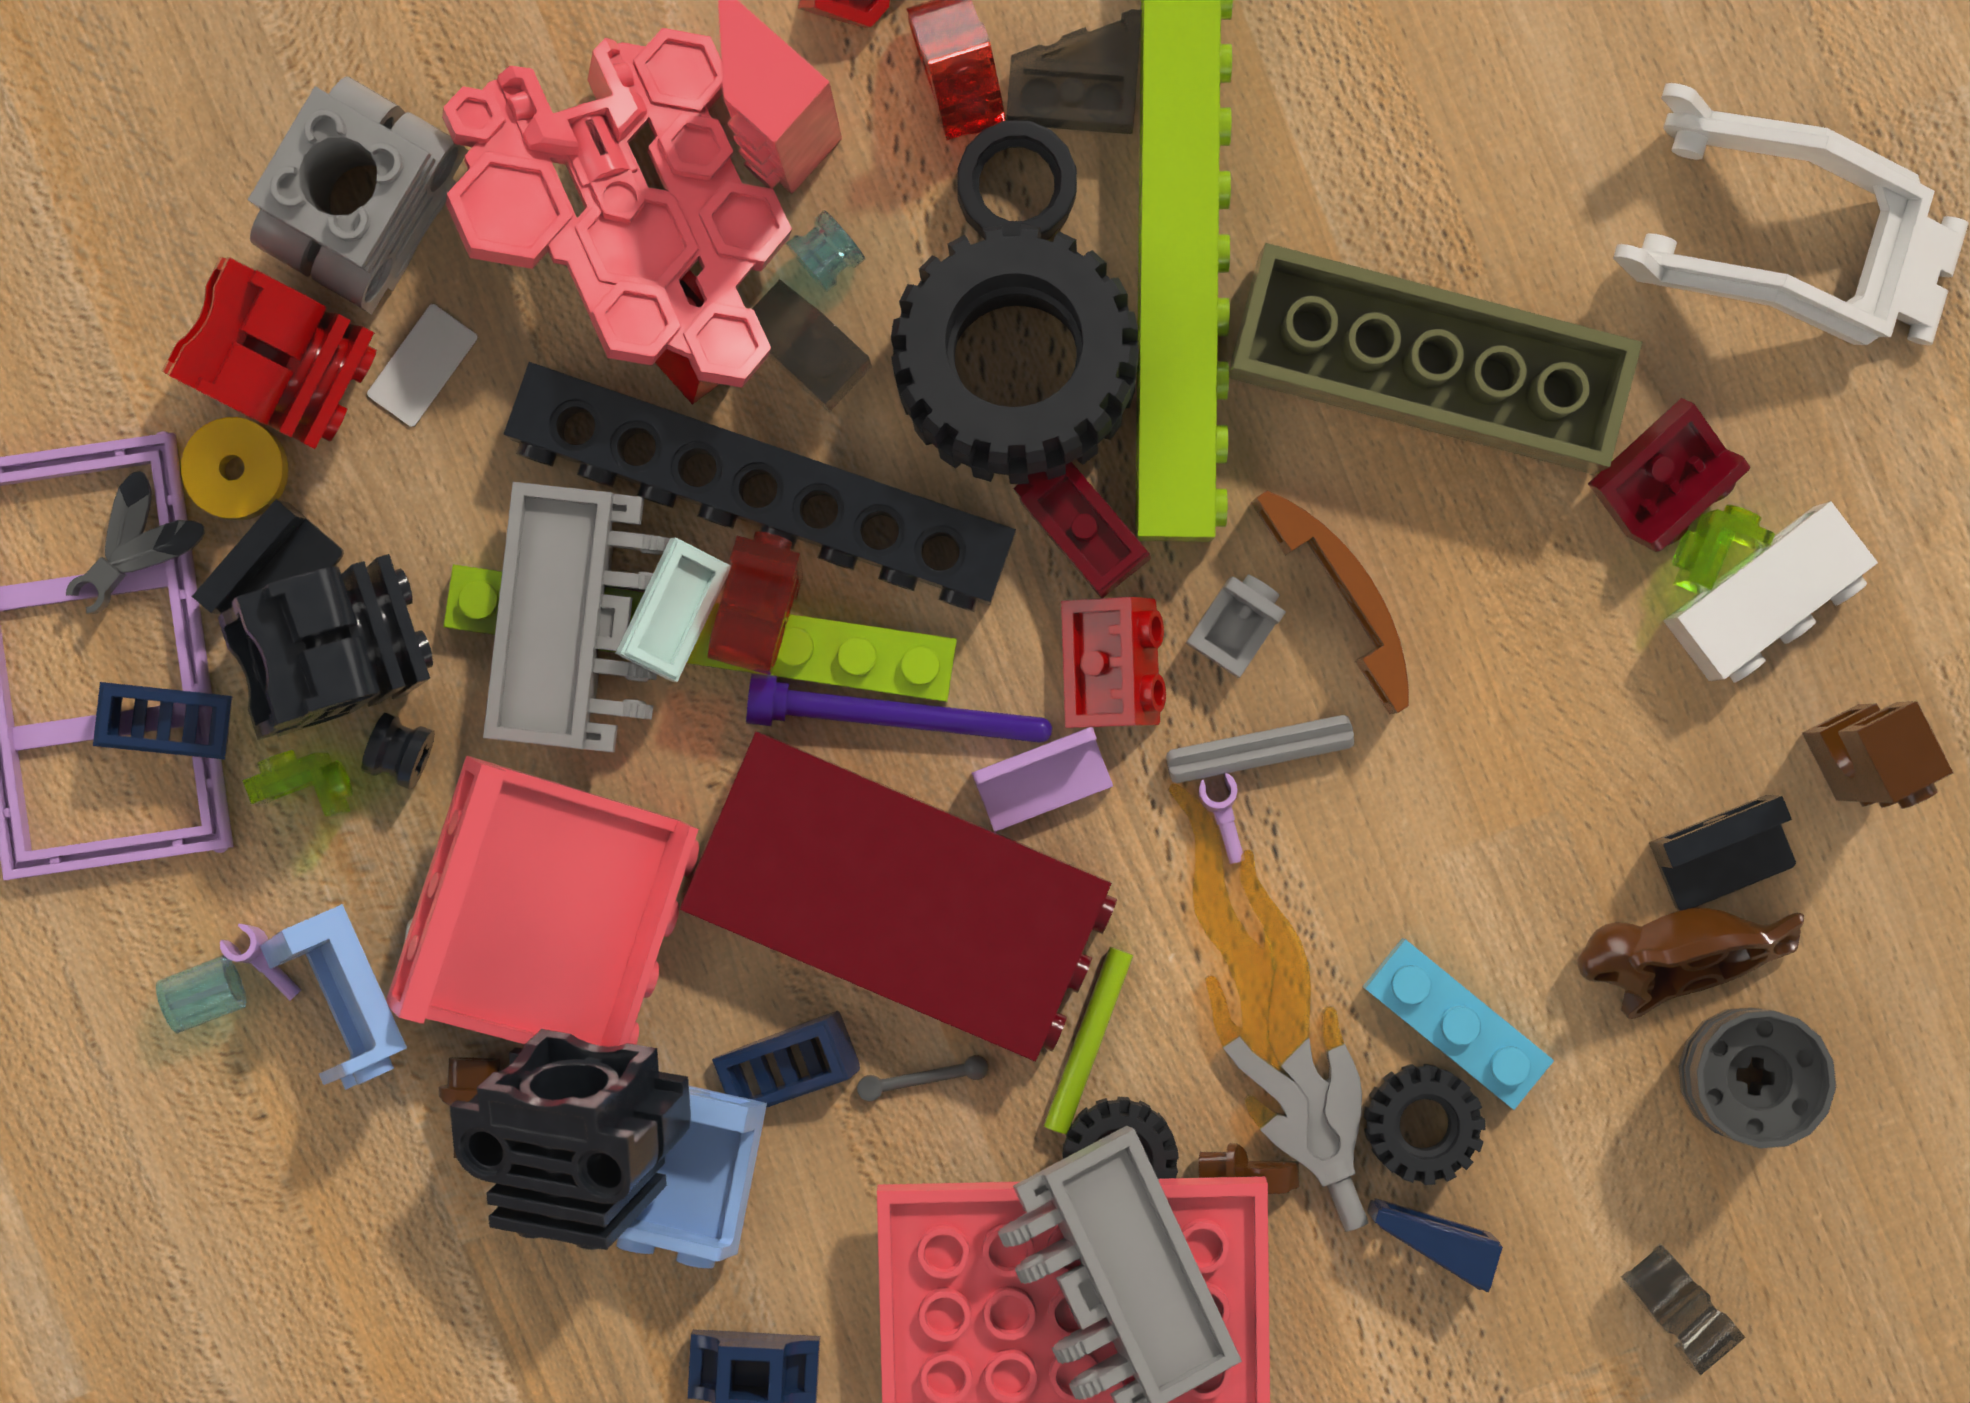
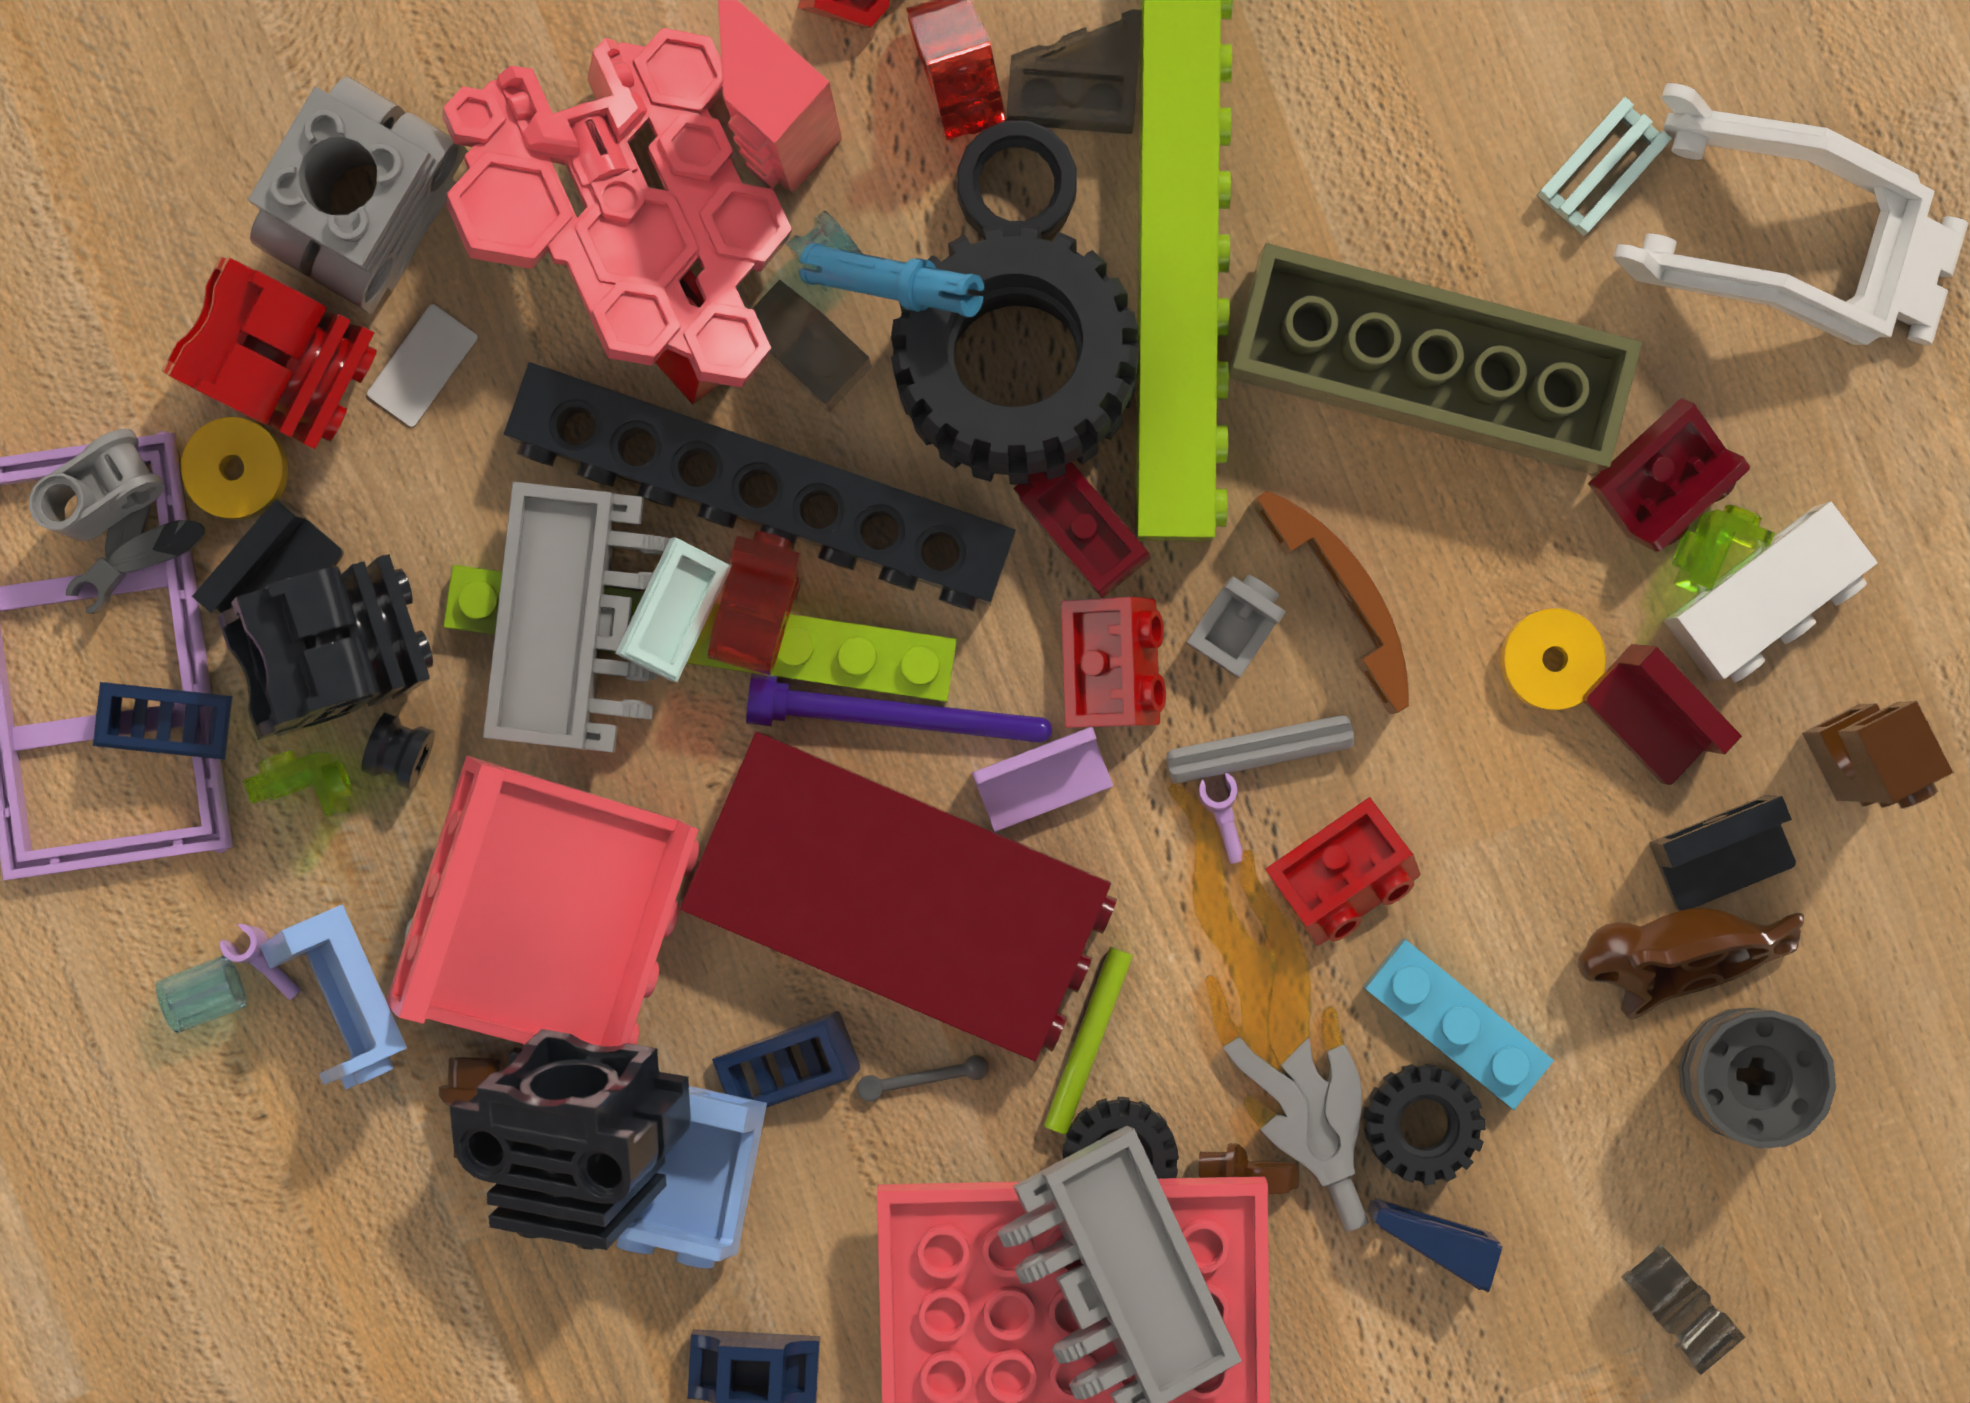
none -> light grey piece [29,429,165,541]
none -> dark azure pin [799,243,984,317]
none -> red bracket [1265,797,1421,946]
none -> yellow piece [1500,608,1606,710]
none -> light aqua tile [1537,97,1672,236]
none -> dark red panel [1583,644,1742,785]

